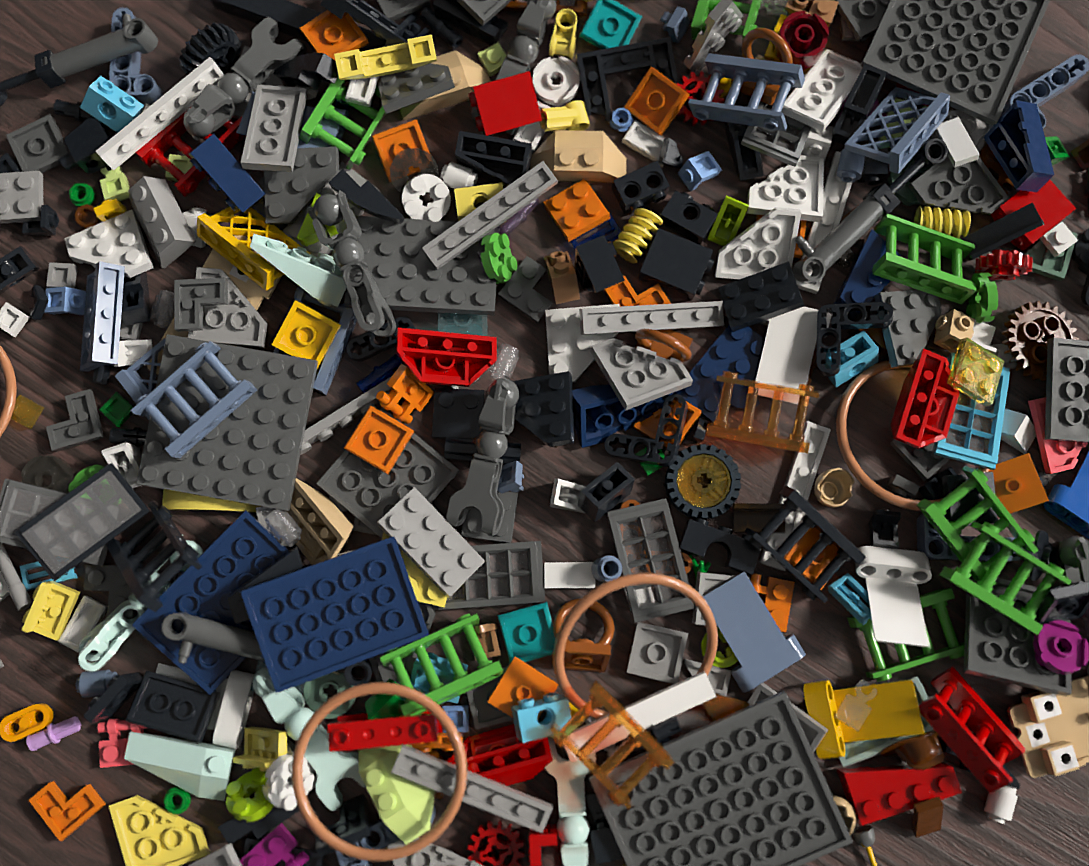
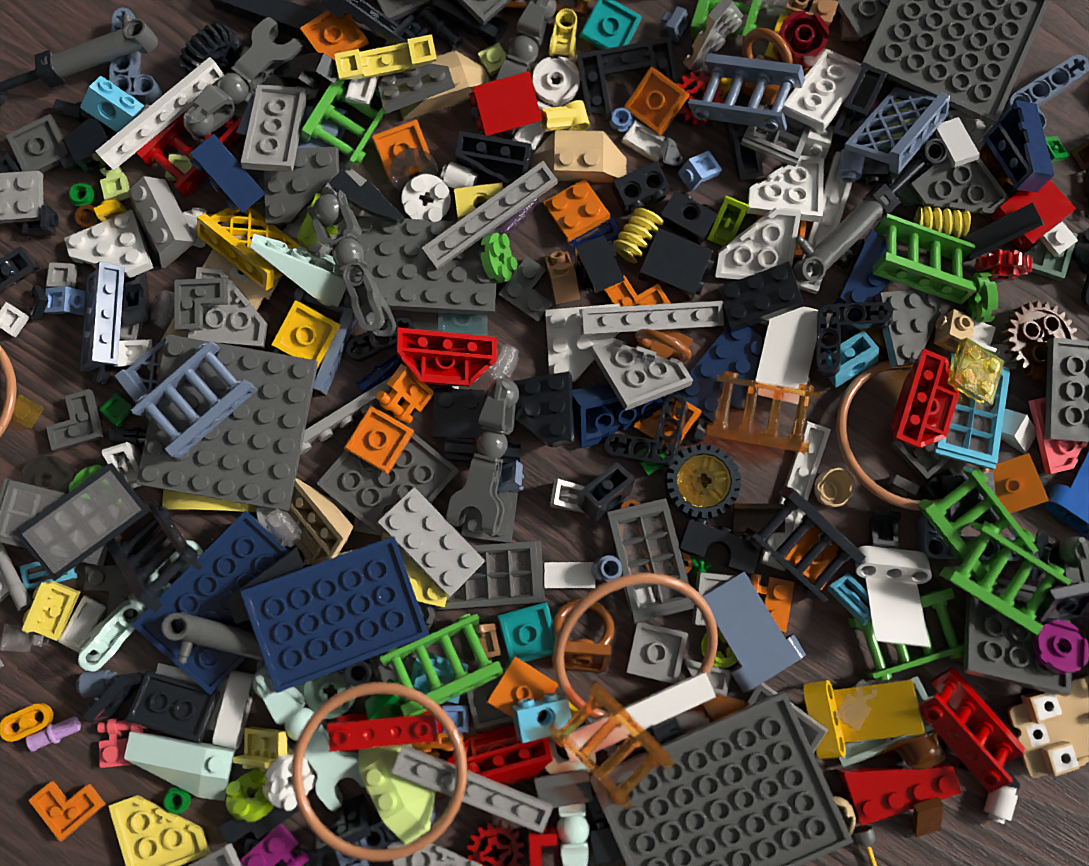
none -> clear plate [0,624,50,652]
none -> dark grey panel [535,768,593,808]

